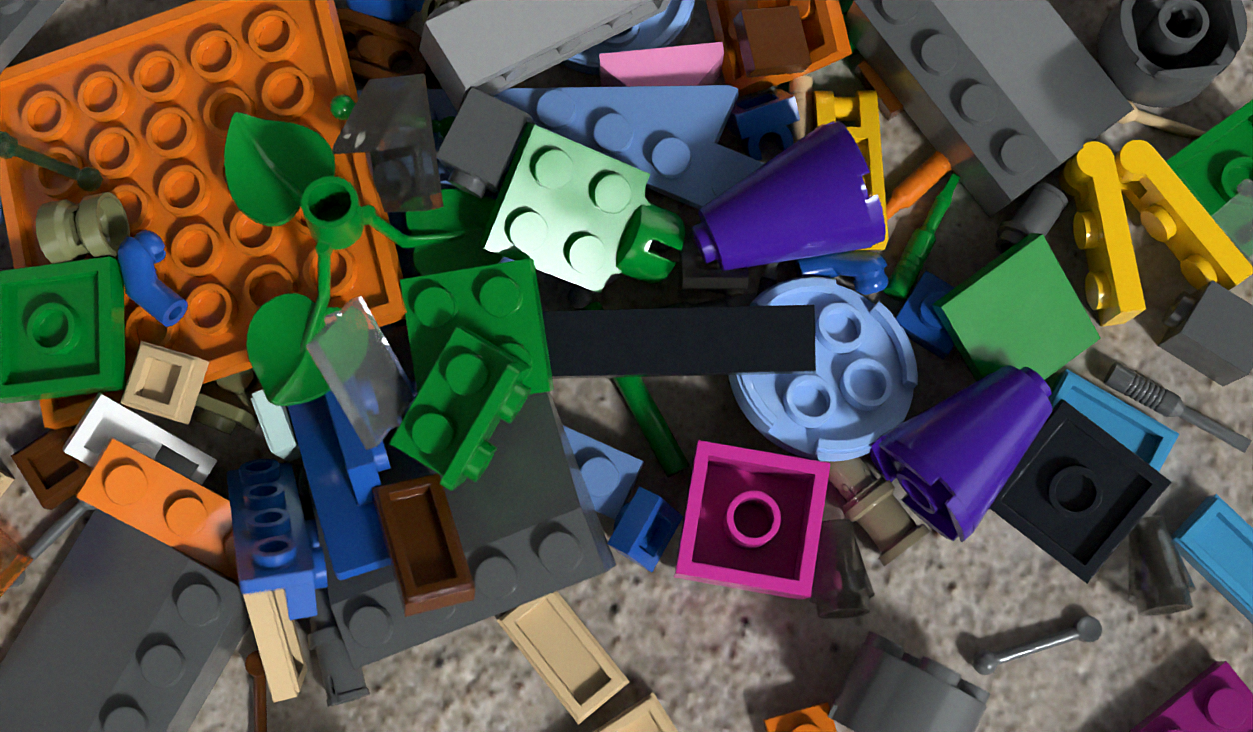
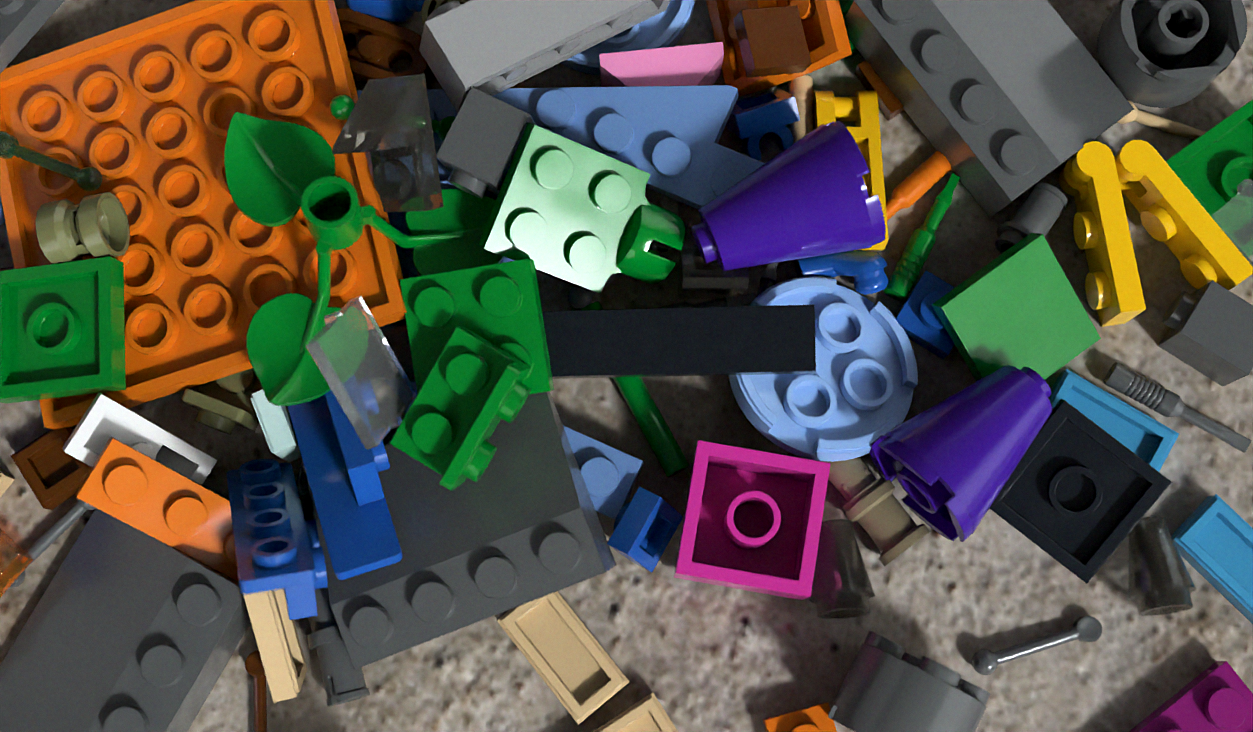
blue arm [117,230,188,327] -> none
tan tile [120,341,209,425] -> none
reddish brown tile [372,473,475,617] -> none

